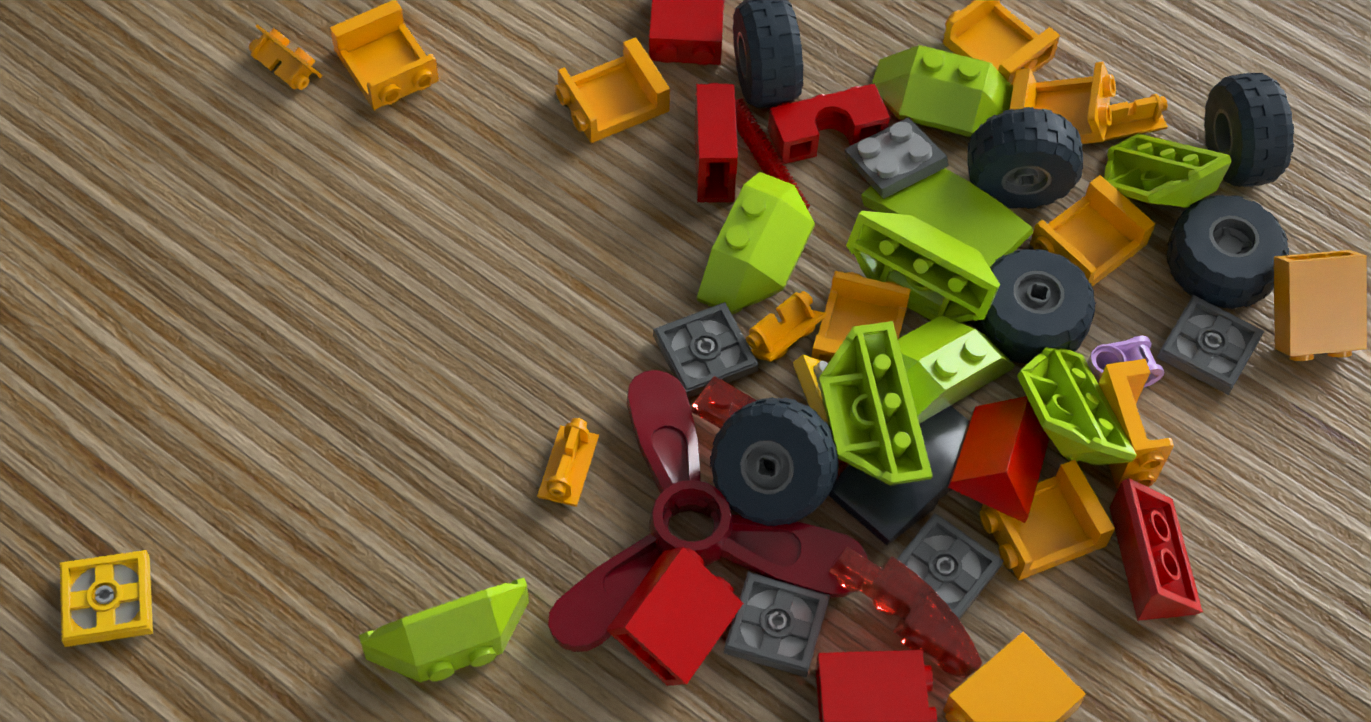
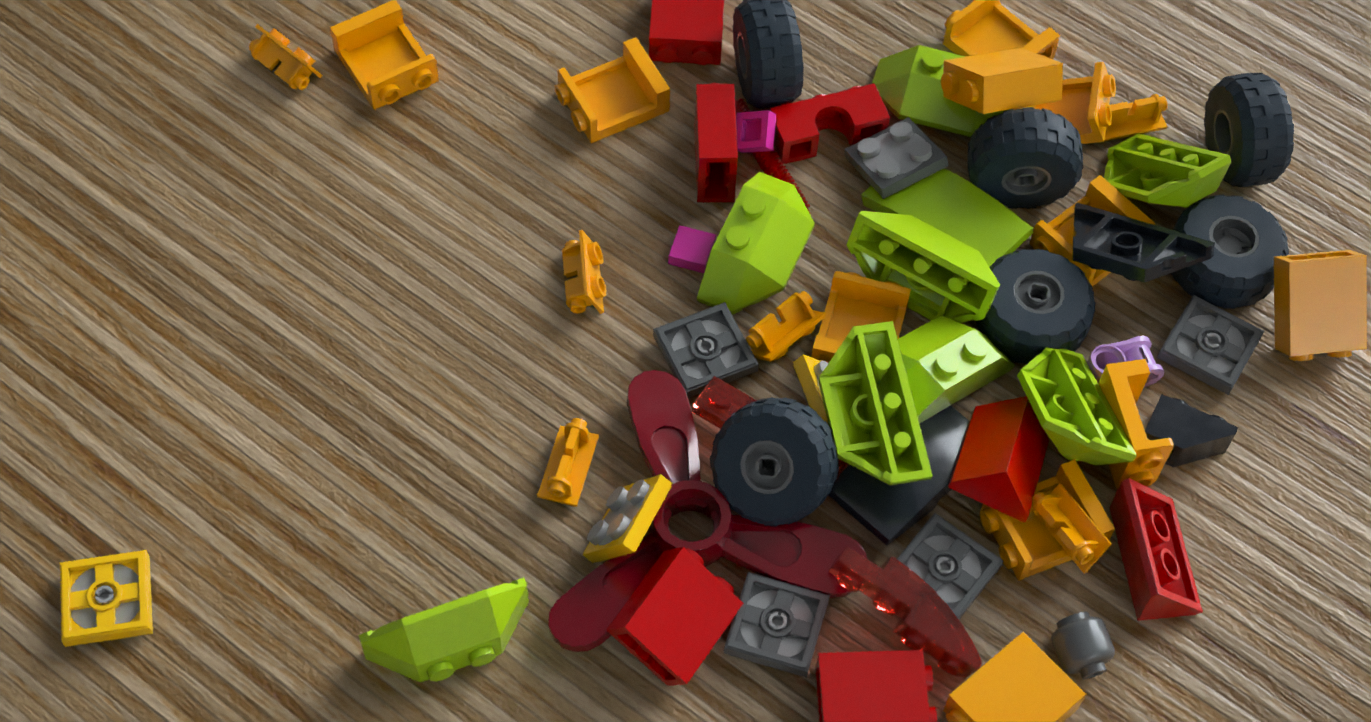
none -> light orange hinge [562,230,607,314]
none -> piece [582,474,672,563]
none -> dark pink tile [668,225,716,273]
none -> dark pink tile [736,110,776,153]
none -> light orange brick [941,48,1063,114]
none -> light orange hinge [1032,484,1112,573]
none -> dark grey head [1051,612,1115,680]
none -> black wing [1072,202,1215,283]
none -> black slope [1145,394,1238,468]

